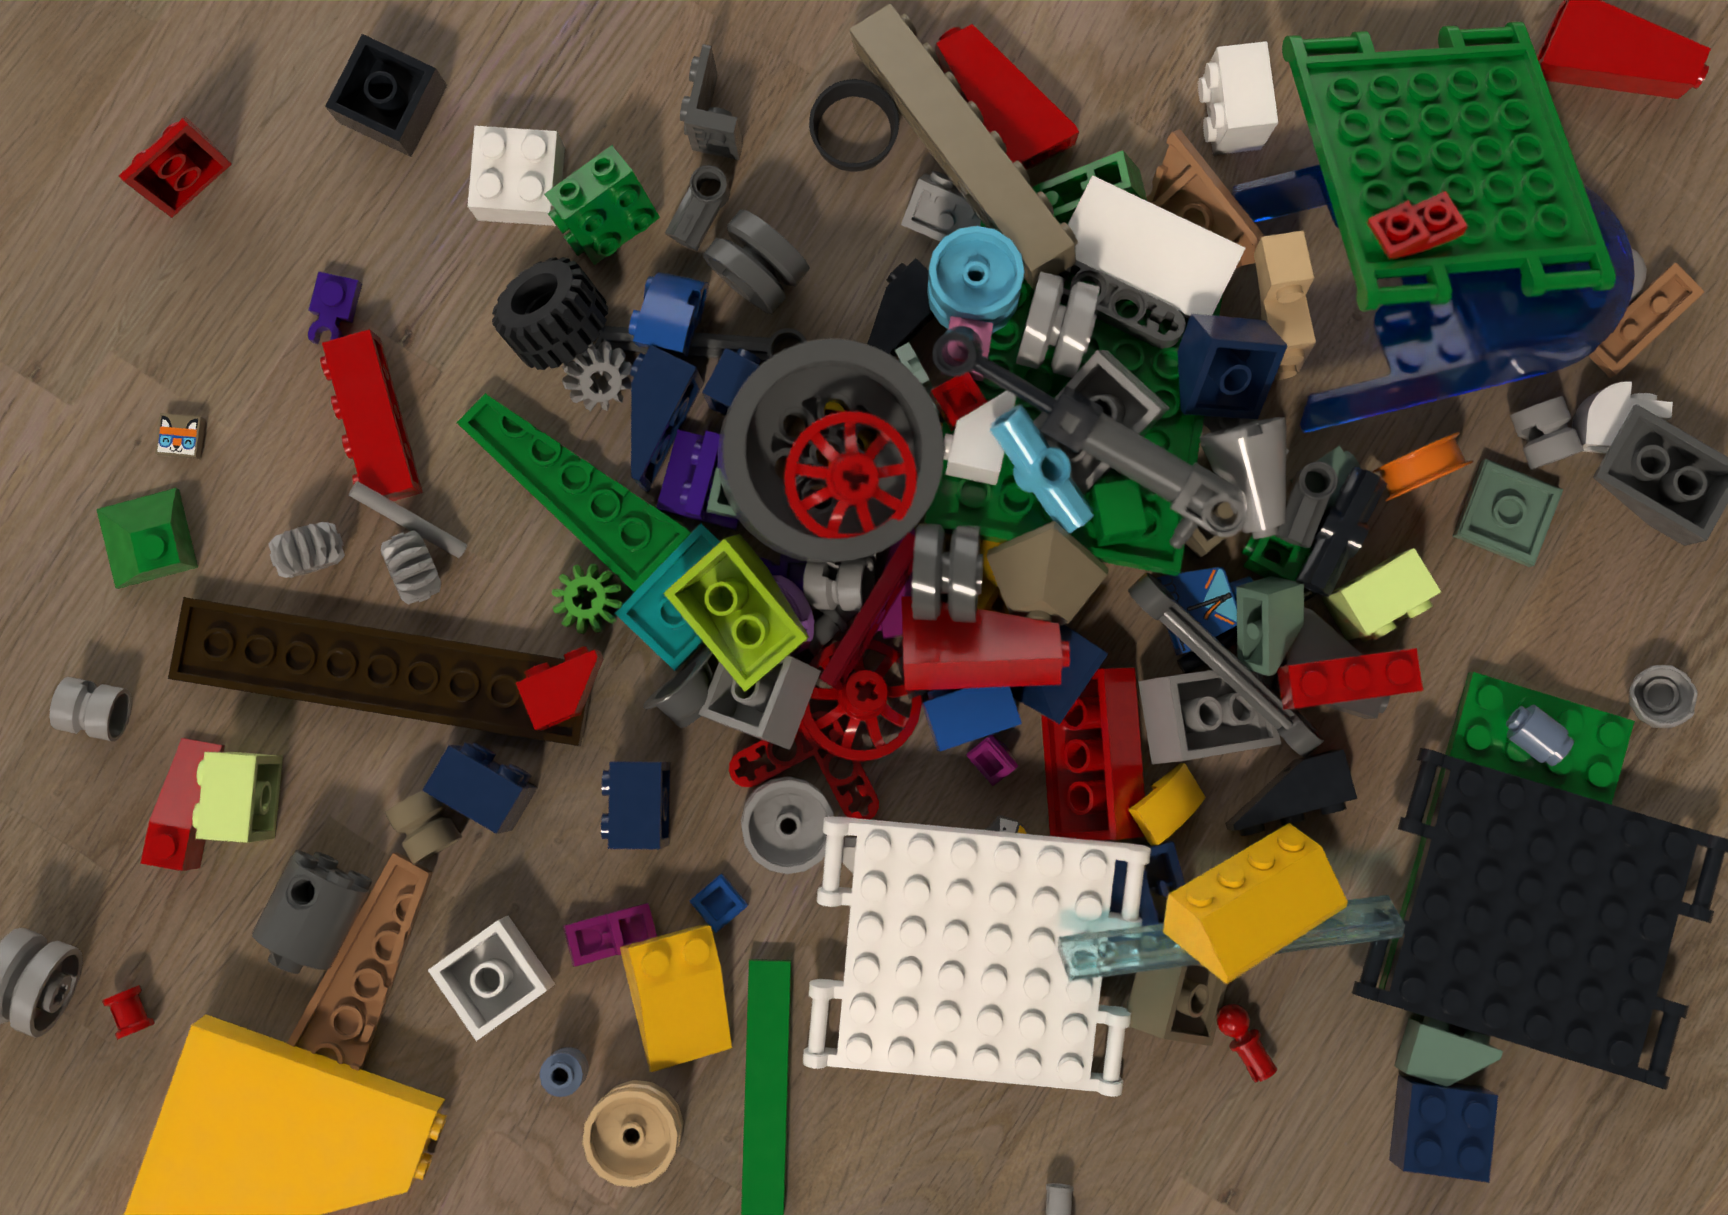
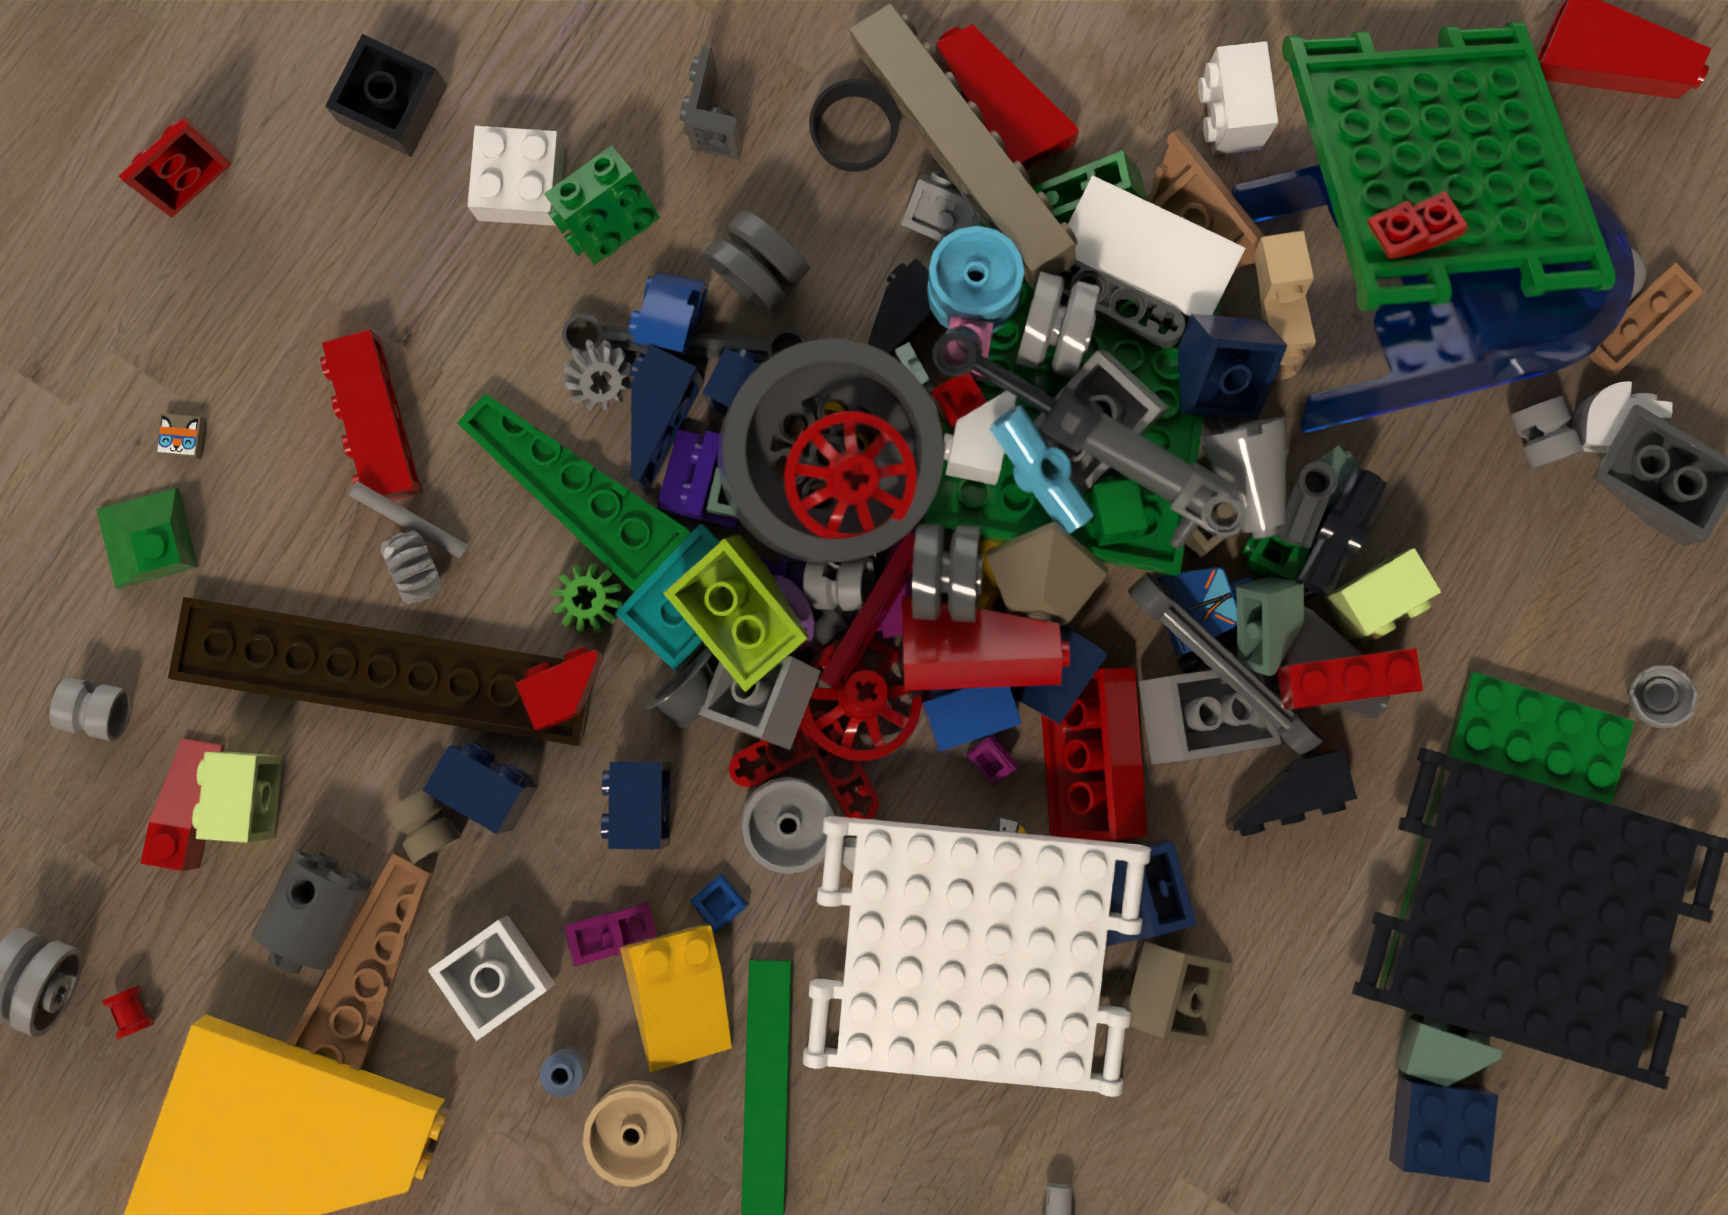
light grey gear [269,522,345,578] -> none
dark purple plate [308,271,362,344] -> none
black tyre [492,257,608,370] -> none
dark grey piece [665,165,730,251] -> none
clear light blue plate [1058,895,1405,981] -> none
yellow slope [1129,763,1206,845] -> none
yellow slope [1163,823,1348,984] -> none
red pin [1216,1004,1277,1083] -> none
orange wheel [1372,432,1474,502] -> none
sand green tile [1452,459,1563,567] -> none
sand blue brick [1506,705,1574,766] -> none

